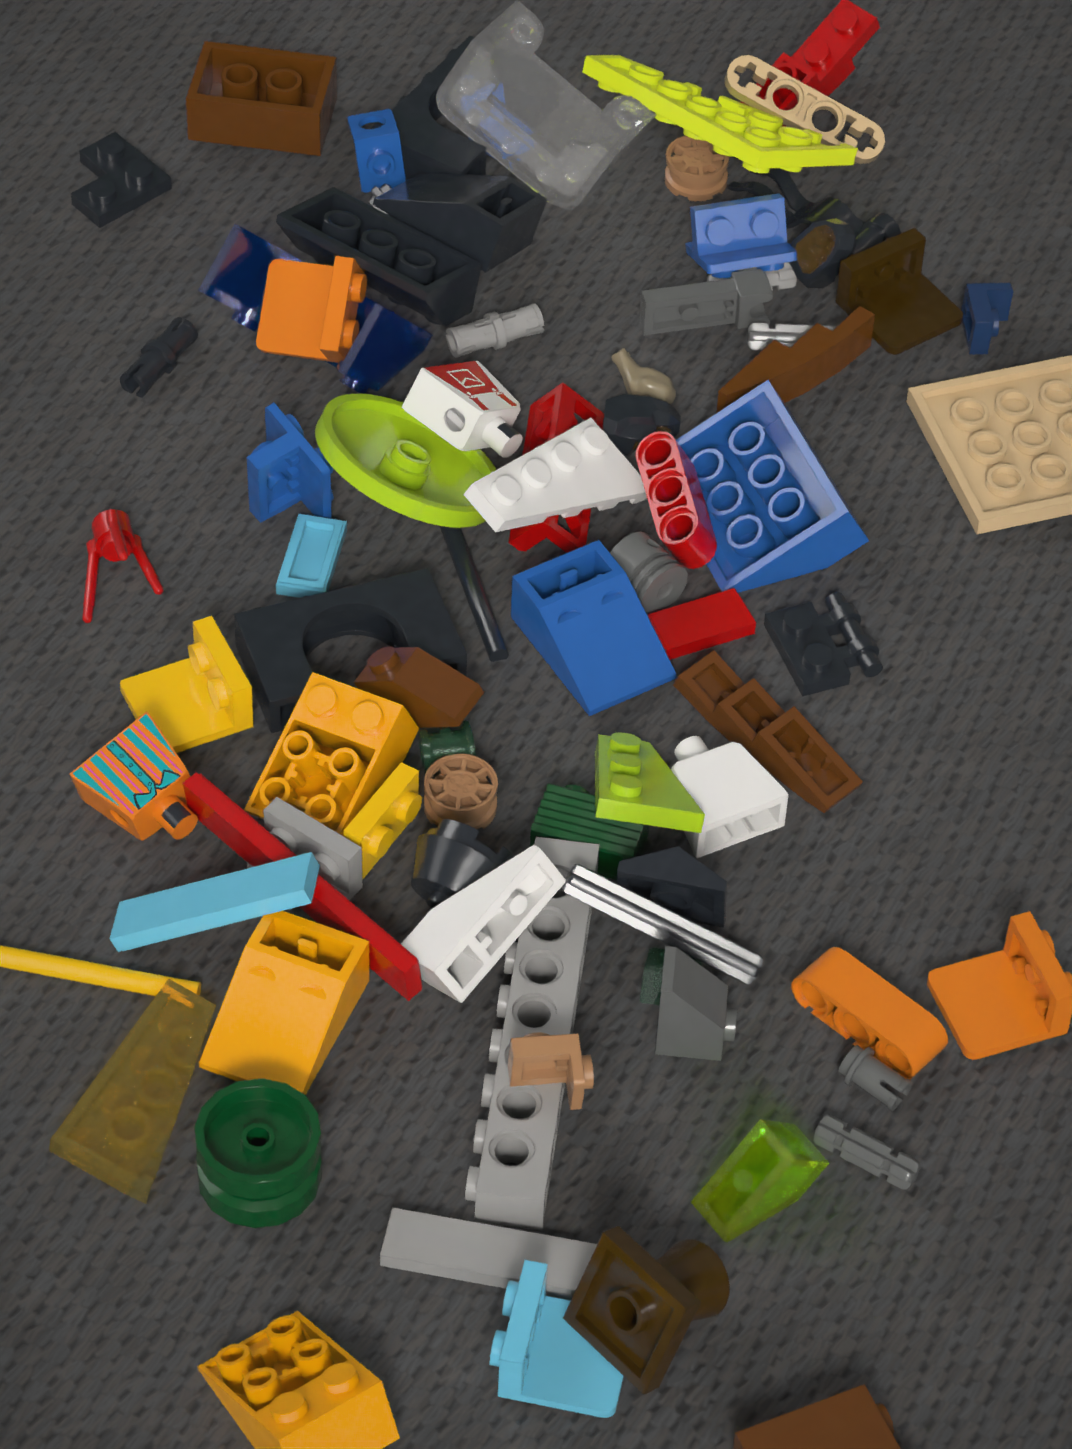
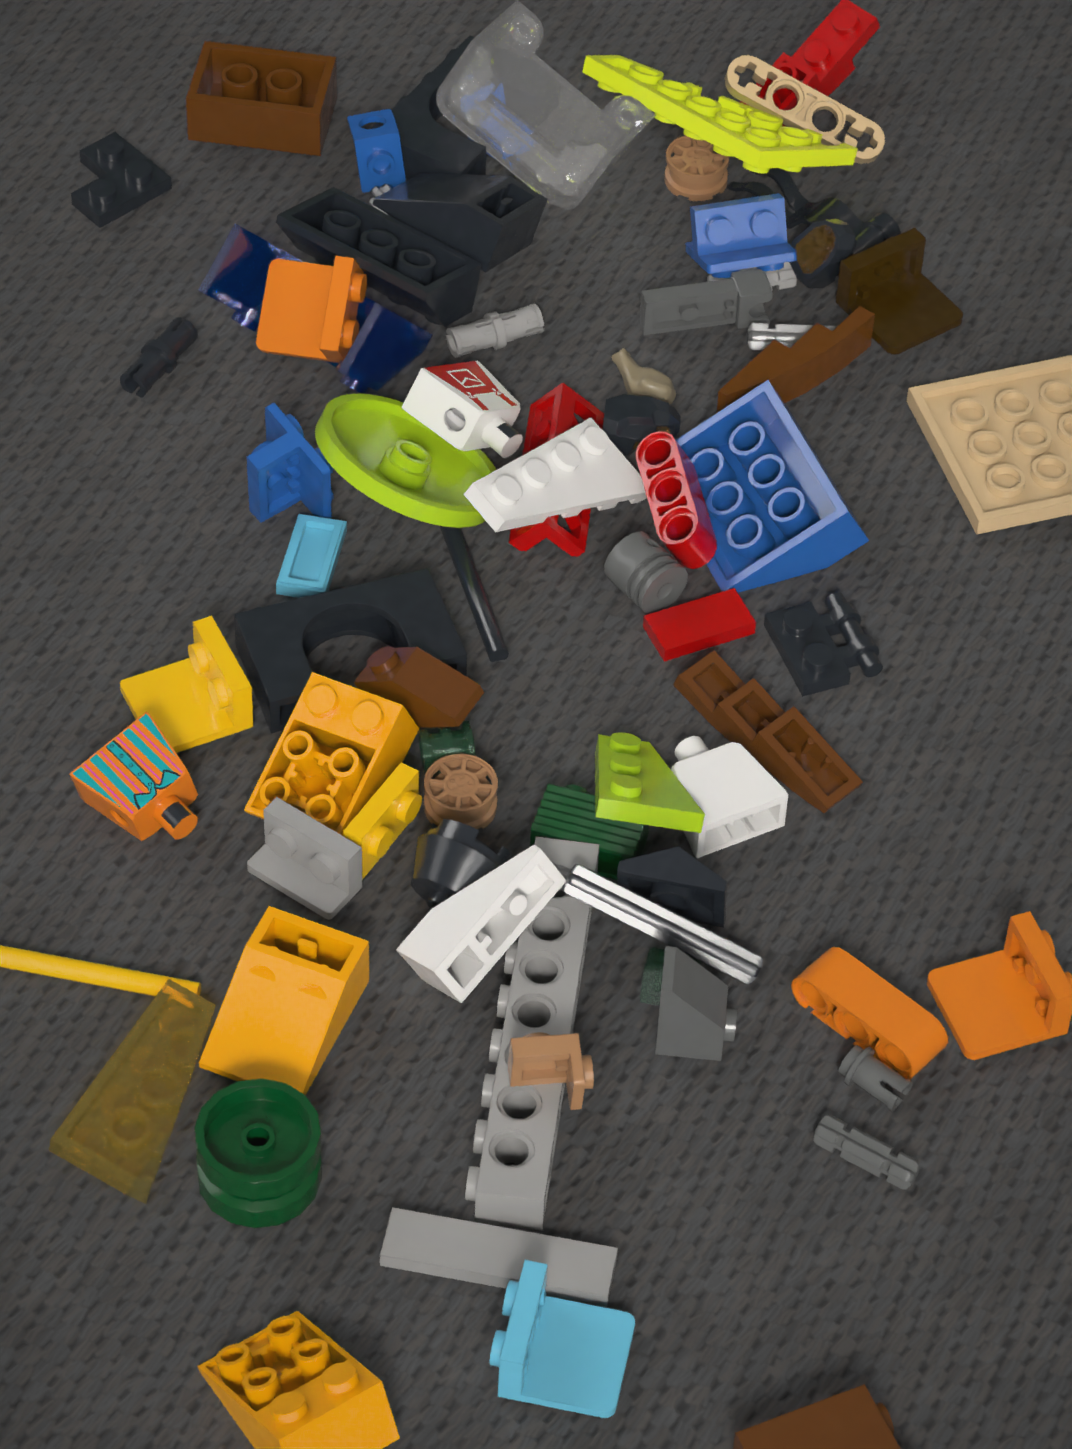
red plant [82,509,164,623] -> none
medium azure tile [110,852,320,952] -> none
red tile [182,772,422,1001] -> none
blue slope [511,540,676,716] -> none
dark brown plant [563,1226,730,1395] -> none
clear neon green slope [691,1119,829,1242] -> none
dark blue bracket [961,283,1013,355] -> none

